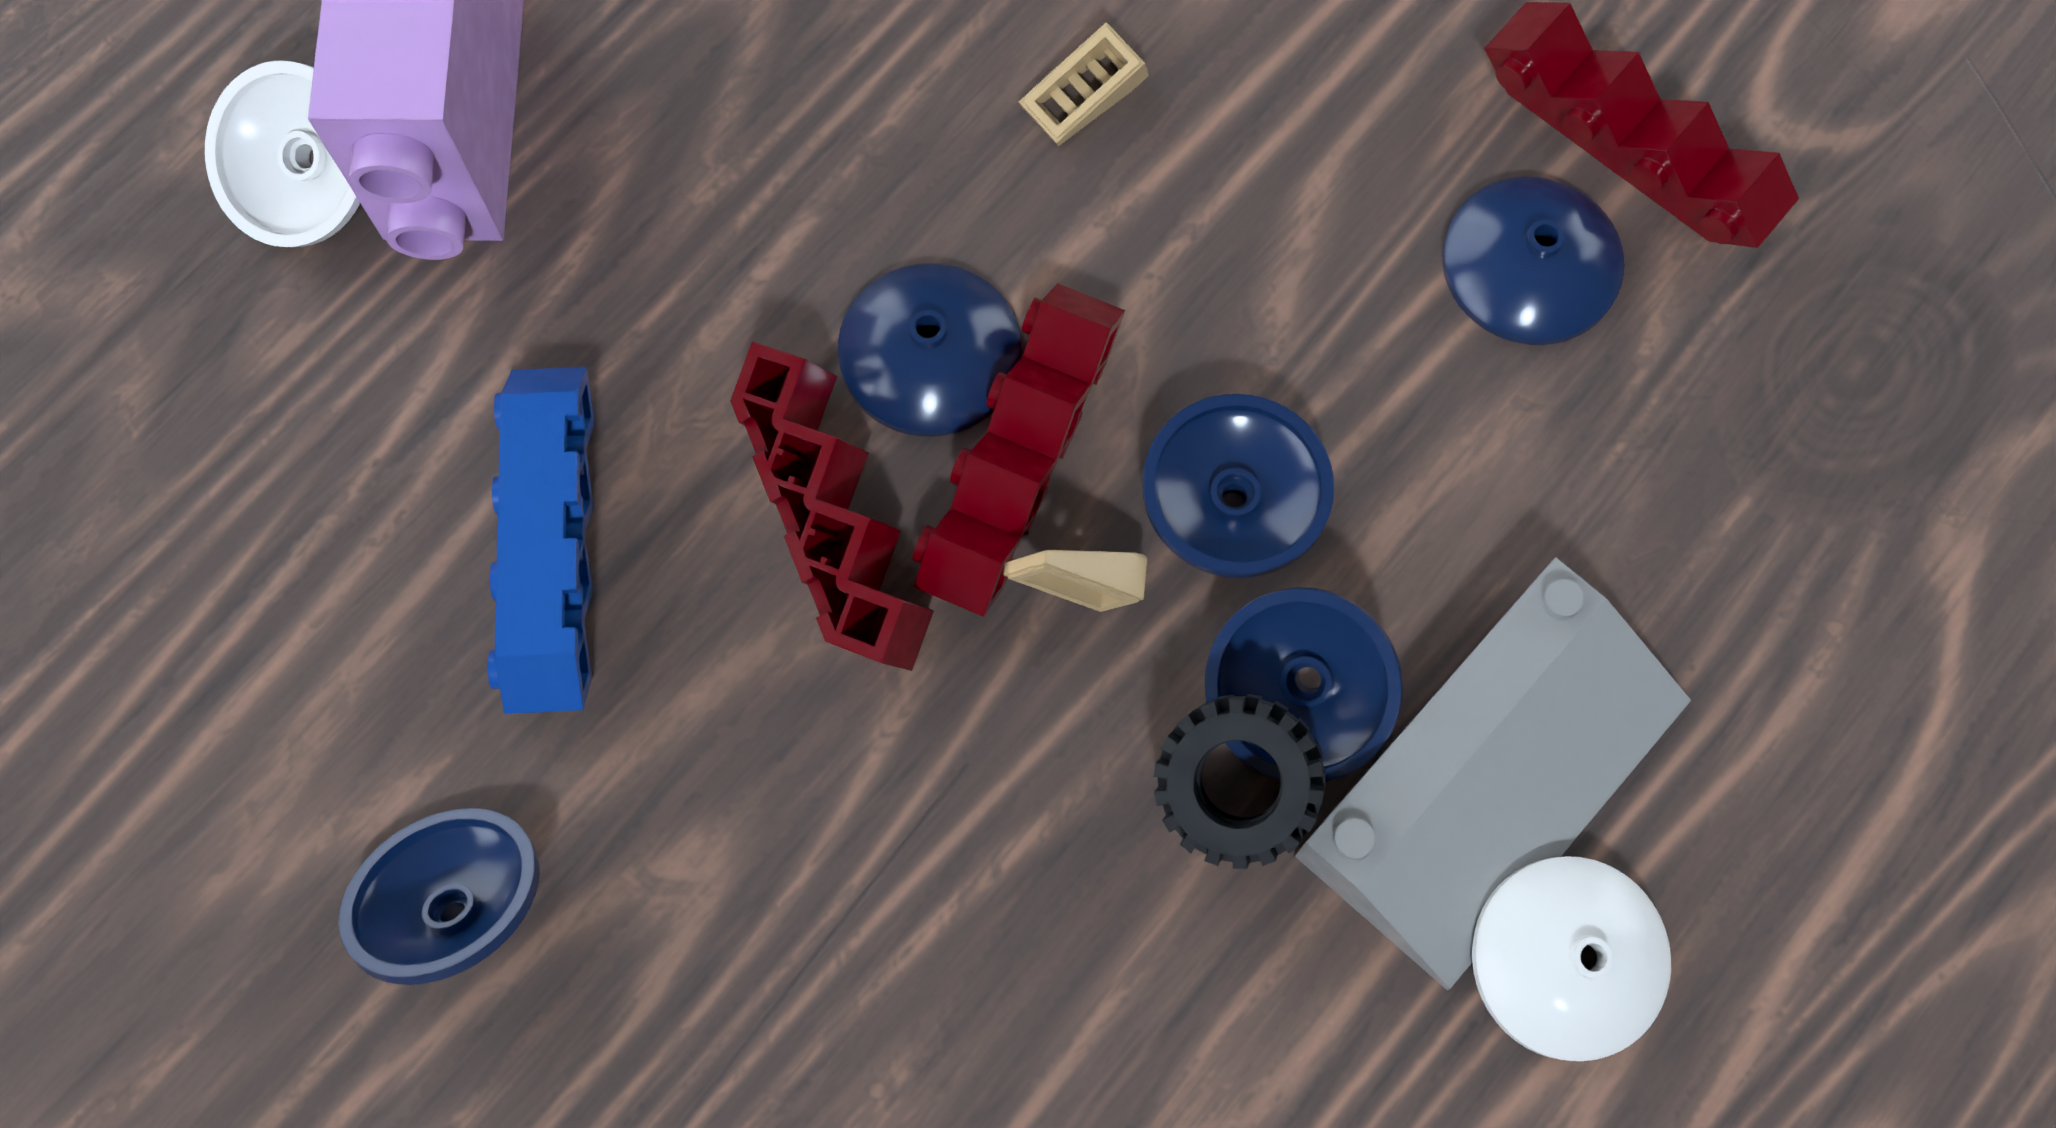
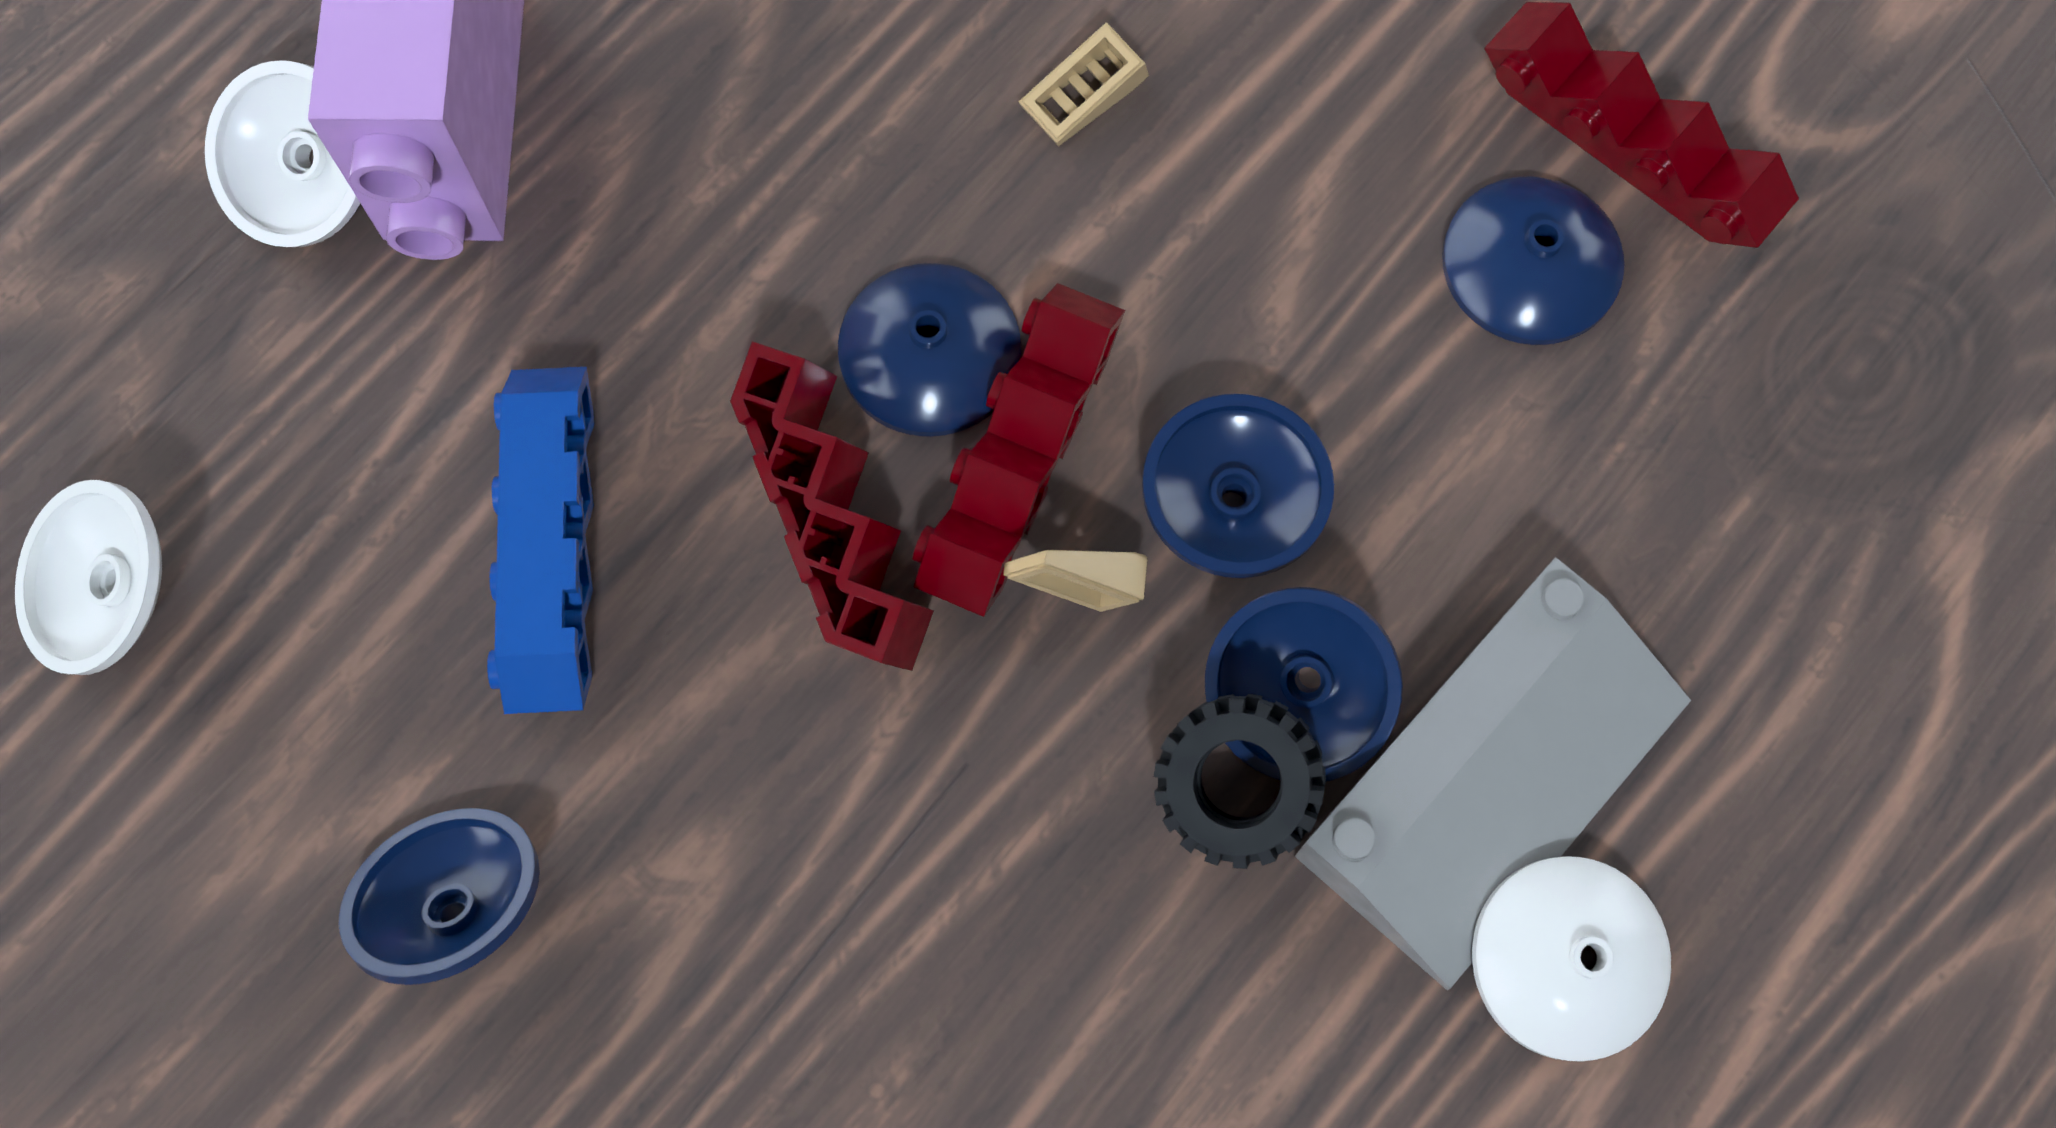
none -> white dish [15,480,162,675]

